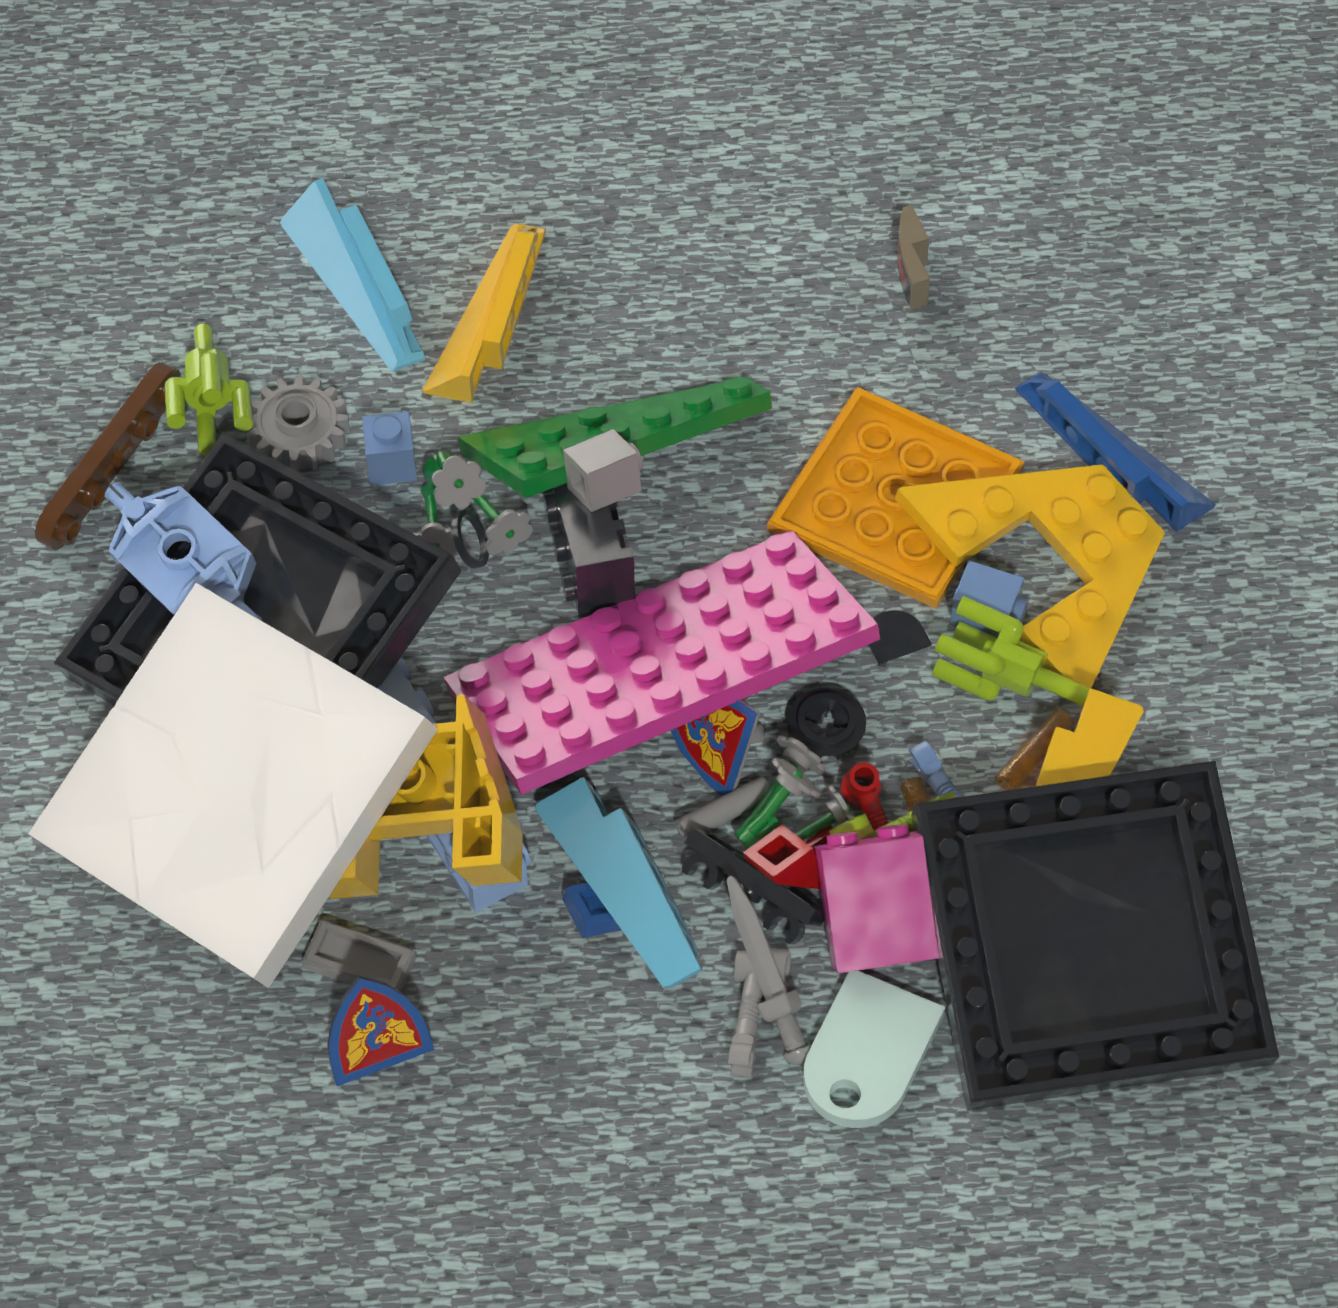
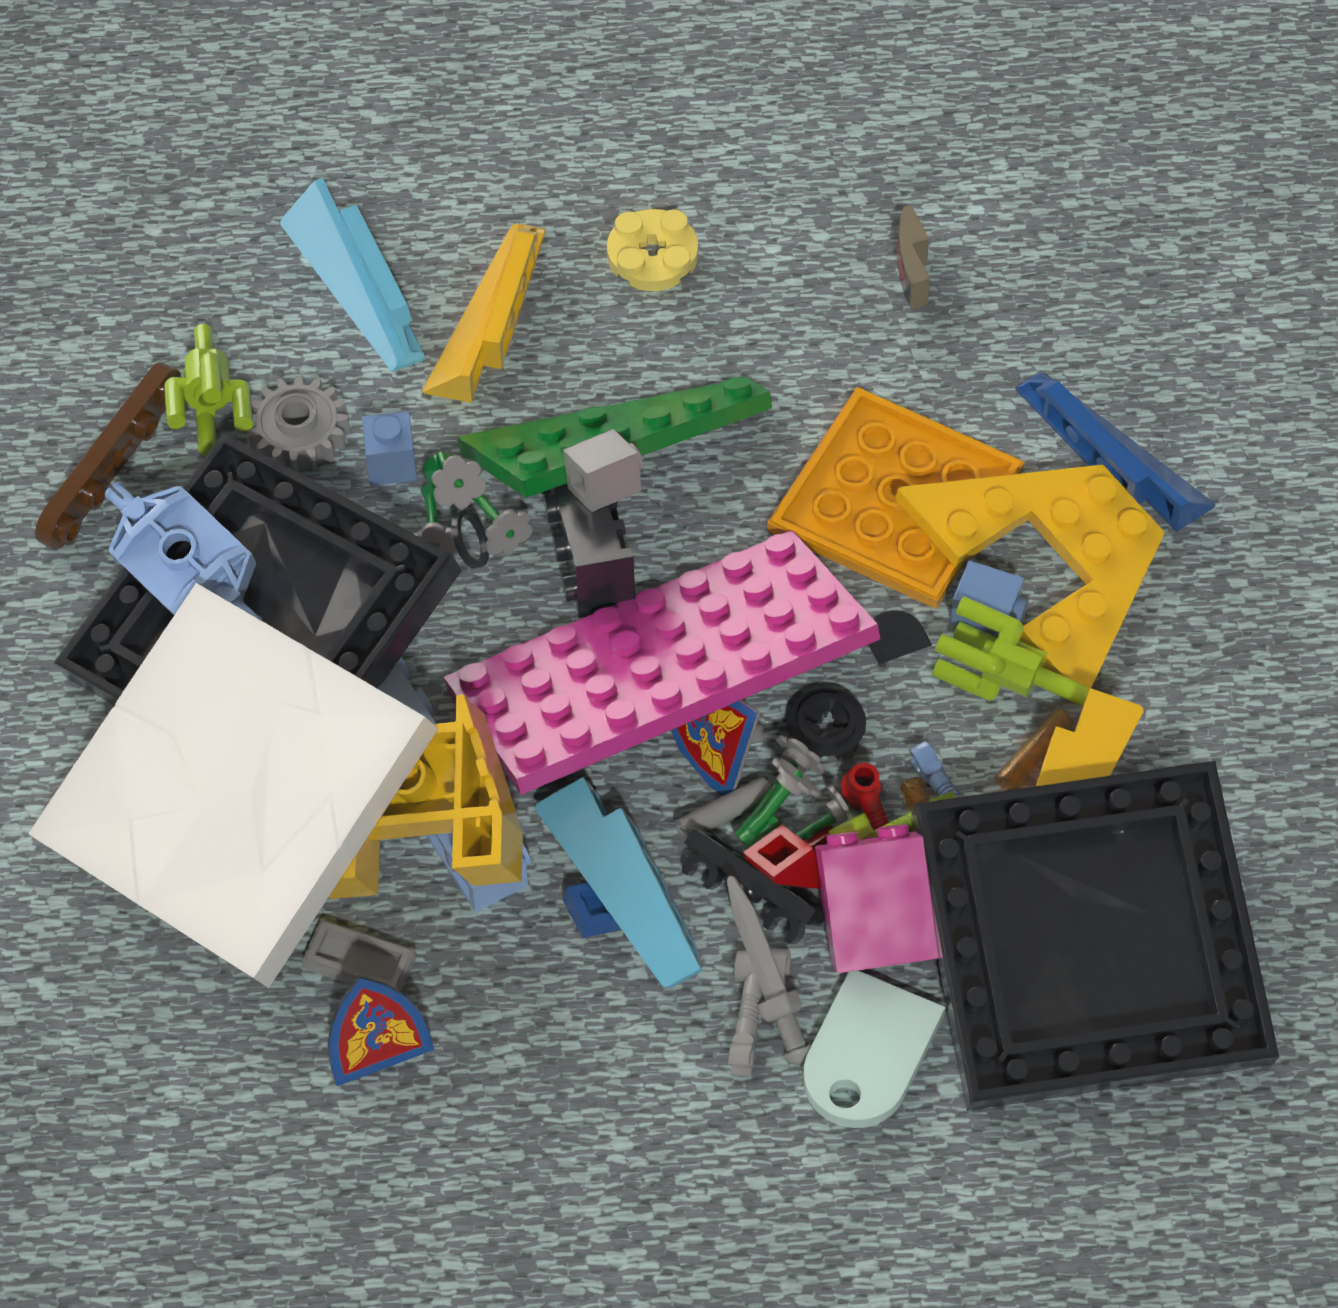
none -> light yellow plate [607,209,698,291]

